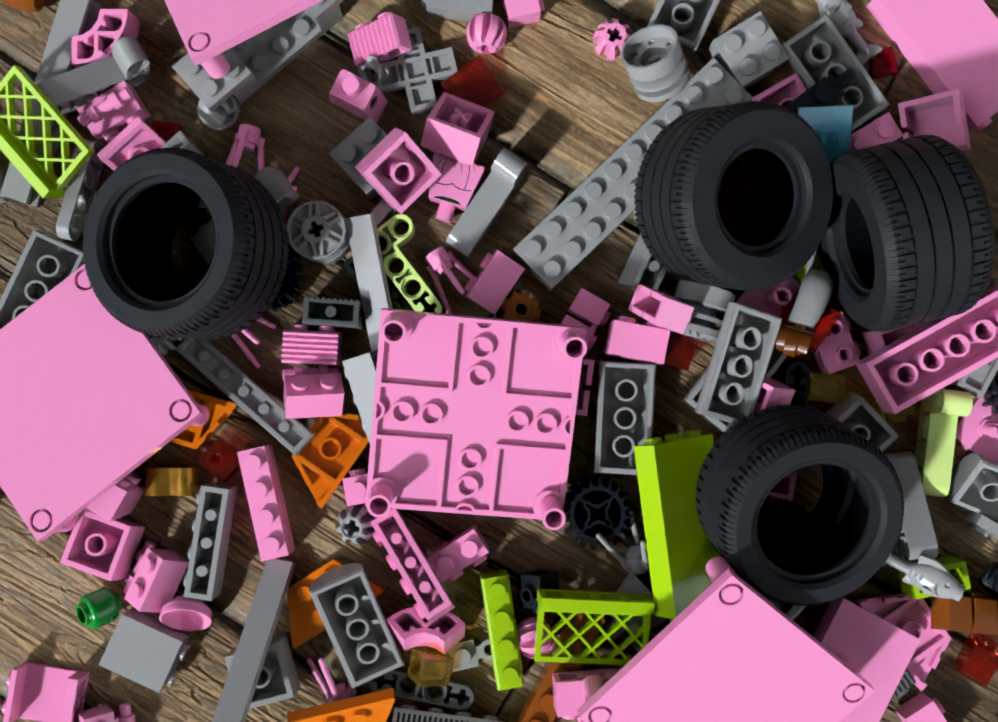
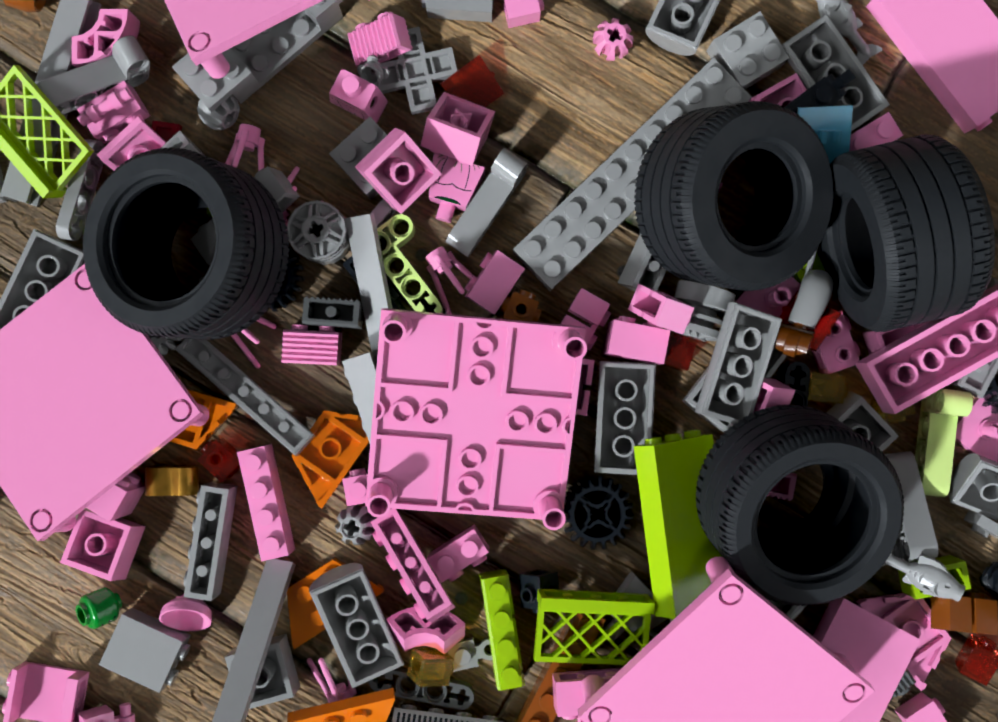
bright pink brick [123,540,189,613] -> none
bright pink brick [282,365,344,419] -> none
bright pink piece [466,13,507,54] -> none
bright pink piece [517,617,553,659] -> none
light grey plant [596,510,649,575] -> none
light grey wheel [620,24,690,102] -> none
dark red tile [868,46,899,80] -> none
bright pink piece [898,88,971,151] -> none

